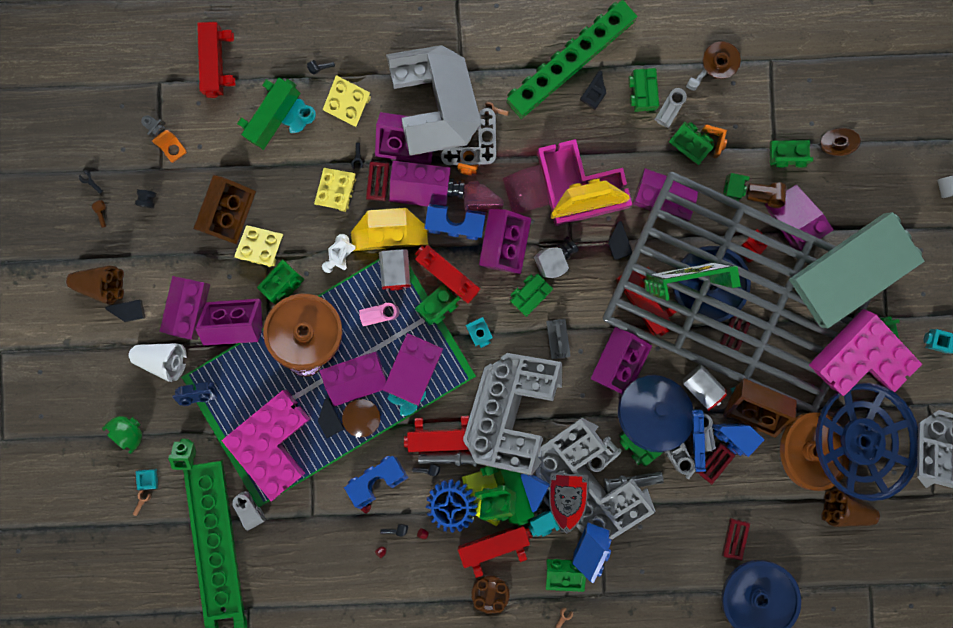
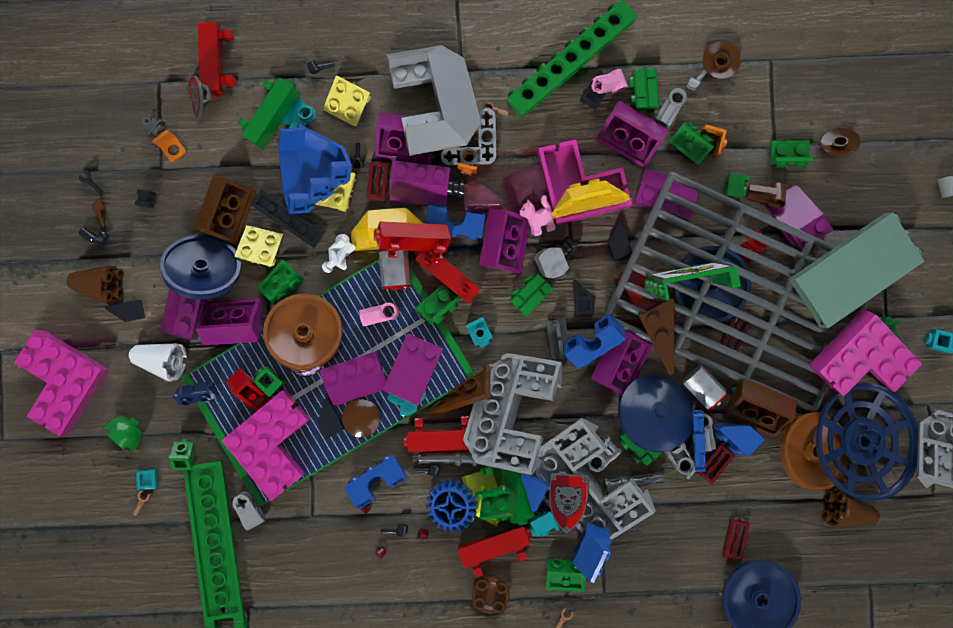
none -> dark pink piece [14,330,109,436]
none -> black arm [79,227,109,244]
none -> dark blue dish [160,235,241,299]
none -> flat silver shield [187,76,212,122]
none -> red slope [226,368,271,412]
none -> black tile [251,189,325,248]
none -> green brick [253,367,286,397]
none -> blue panel [277,123,352,214]
none -> red brick [374,221,451,260]
none -> reddish brown wing [429,363,491,416]
none -> bright pink animal [519,195,555,236]
none -> blue arch [563,314,626,369]
none -> black tile [573,280,594,316]
none -> bright pink piece [591,69,628,94]
none -> magenta slope [596,101,668,168]
none -> reddish brown wing [638,298,674,376]

